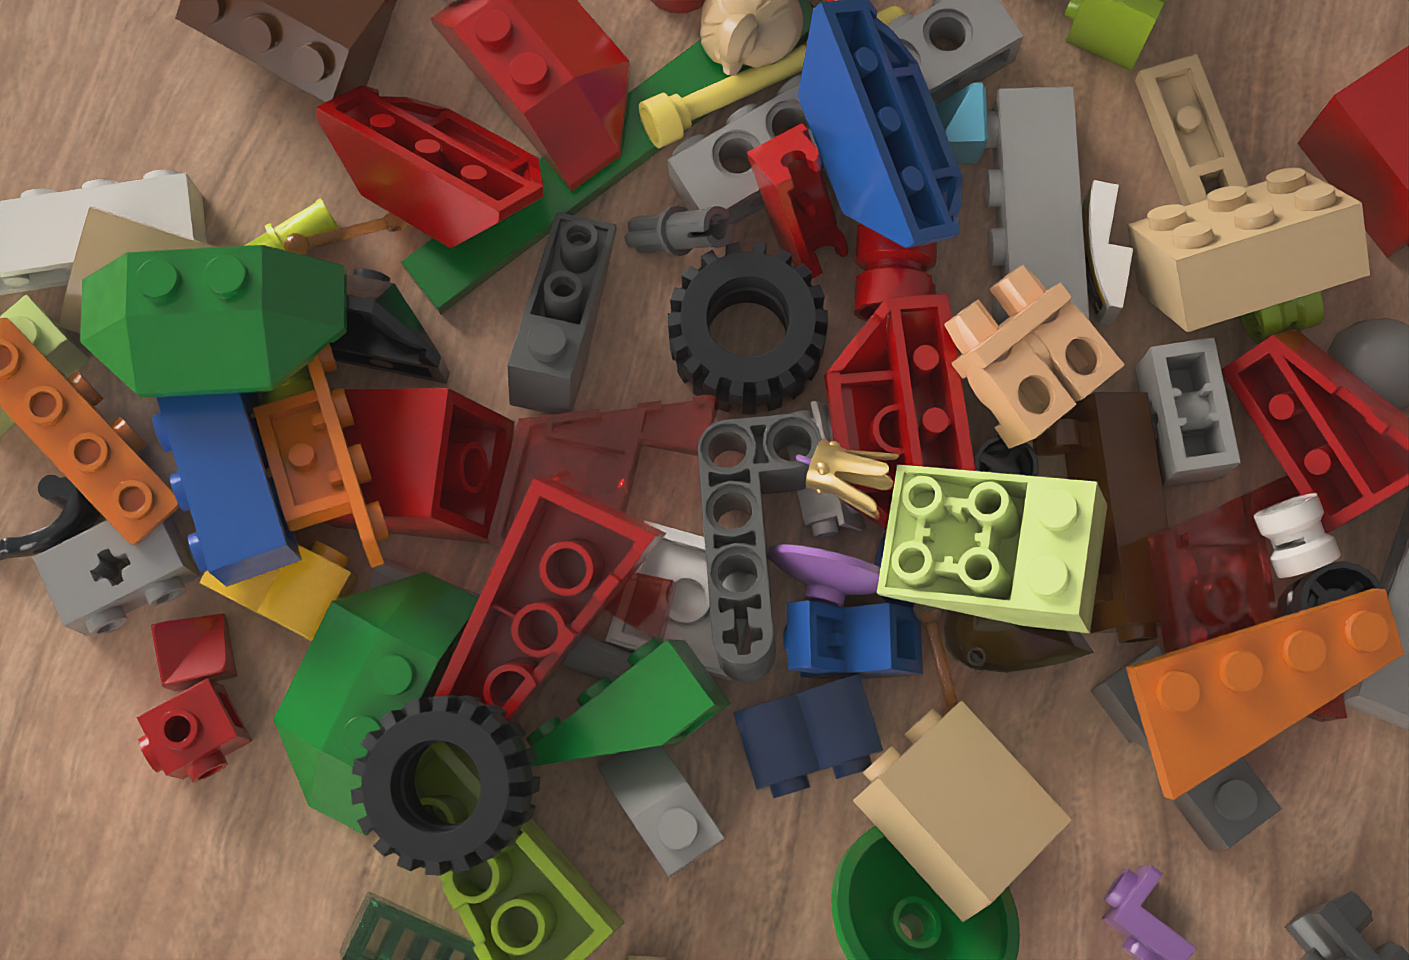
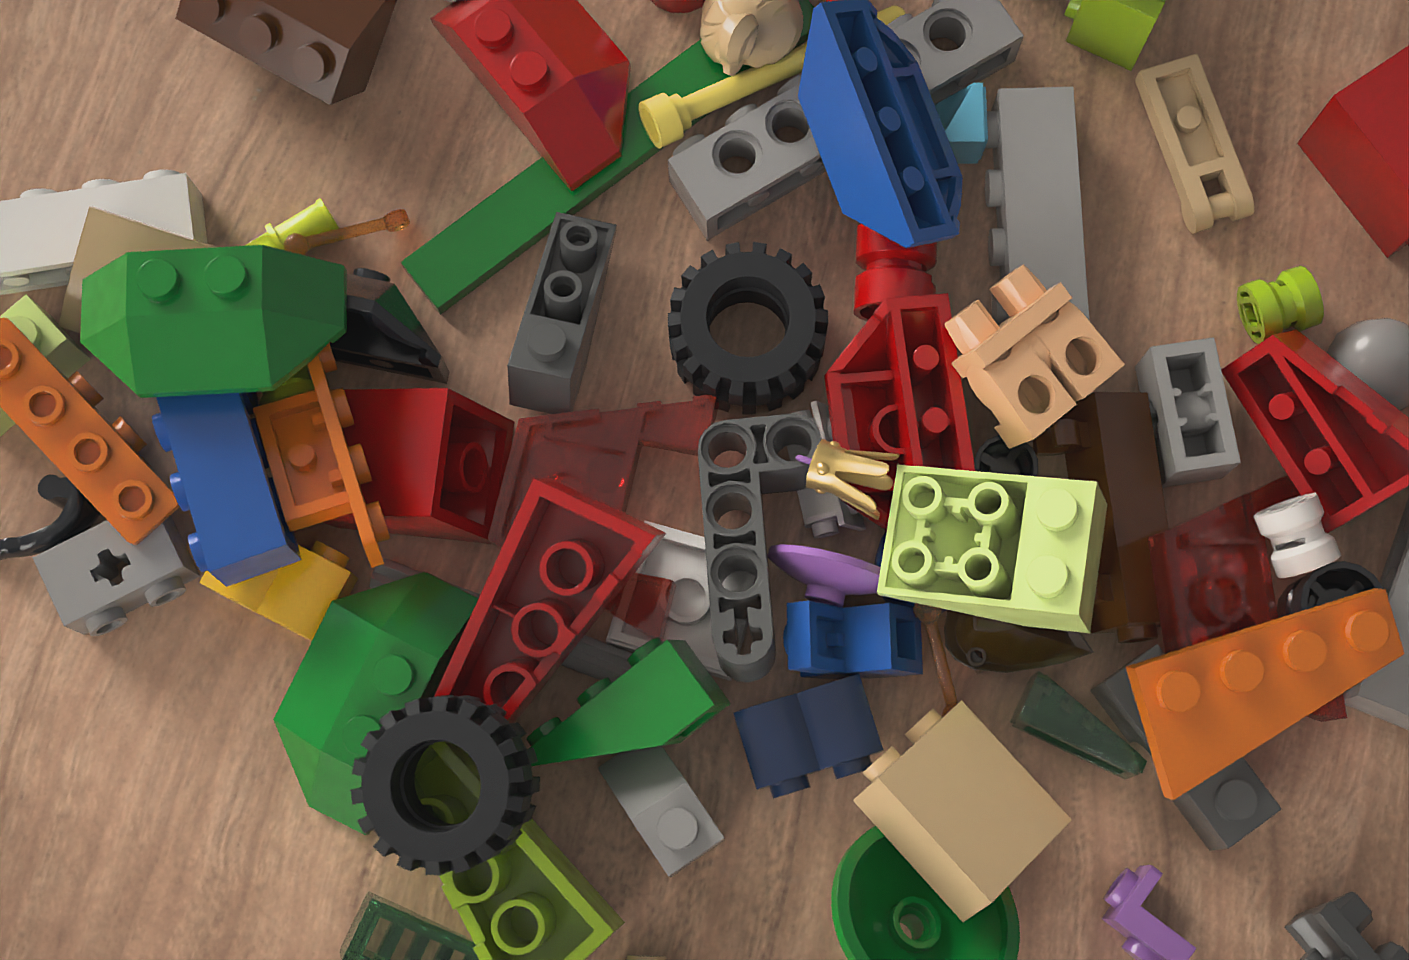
red brick [136,678,252,783] -> none
red slope [151,613,238,691] -> none
red wedge [316,85,543,248] -> none
dark grey axle [624,206,733,256] -> none
red hinge [746,123,848,279] -> none
white slope [1082,180,1133,326] -> none
tan brick [1127,168,1370,332] -> none
none -> clear green slope [1010,671,1147,779]

